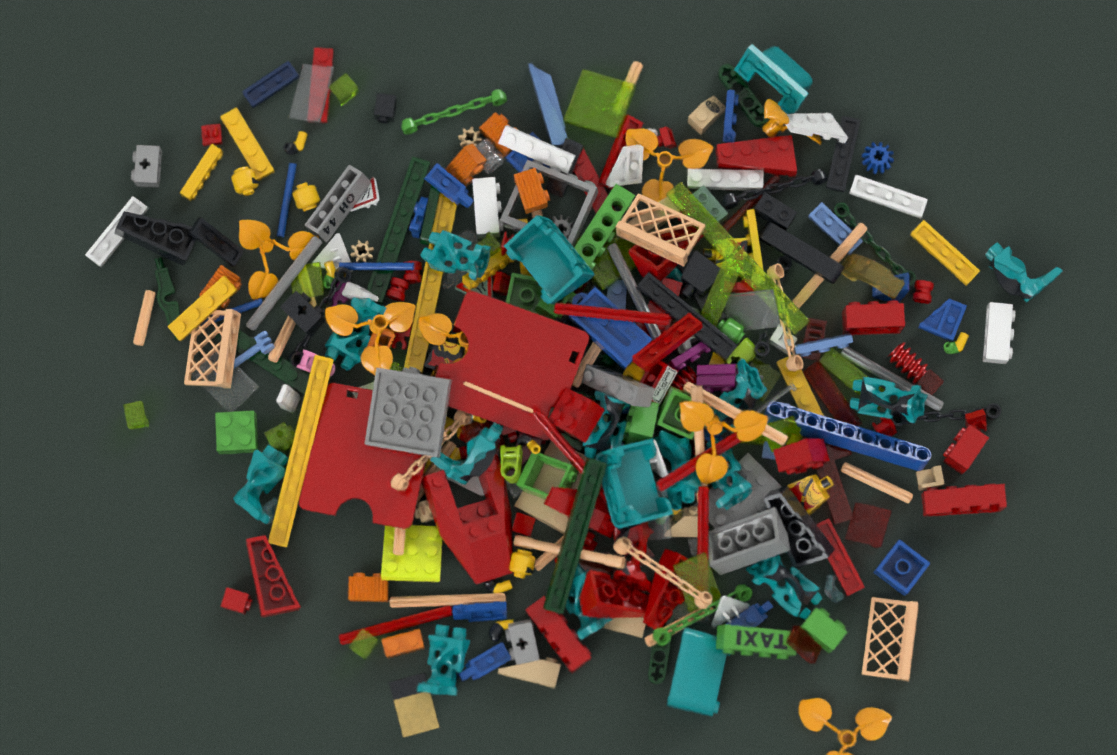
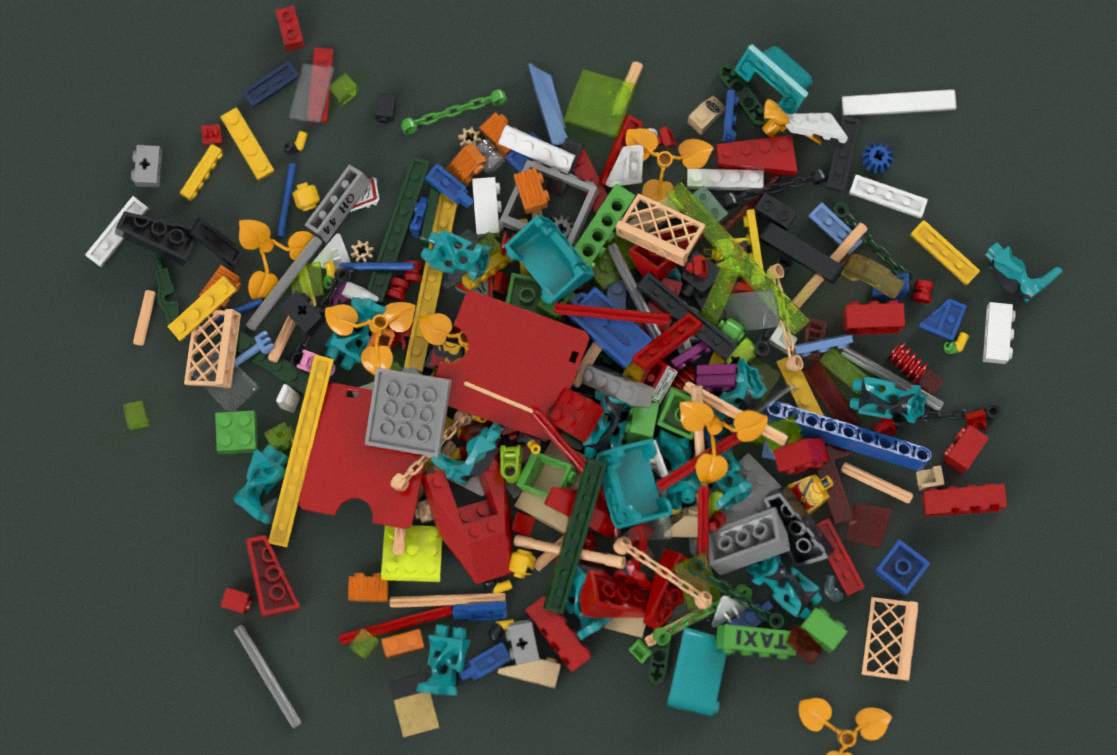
yellow head [231,167,259,196] -> none
none -> light grey axle [234,625,301,728]
none -> red brick [276,6,305,52]
none -> bright green slope [629,639,653,663]
none -> red tile [686,255,708,278]
none -> dark green piece [688,559,784,630]
none -> lime cylinder [709,491,724,517]
none -> red cylinder [709,511,727,531]
none -> white tile [842,90,956,117]

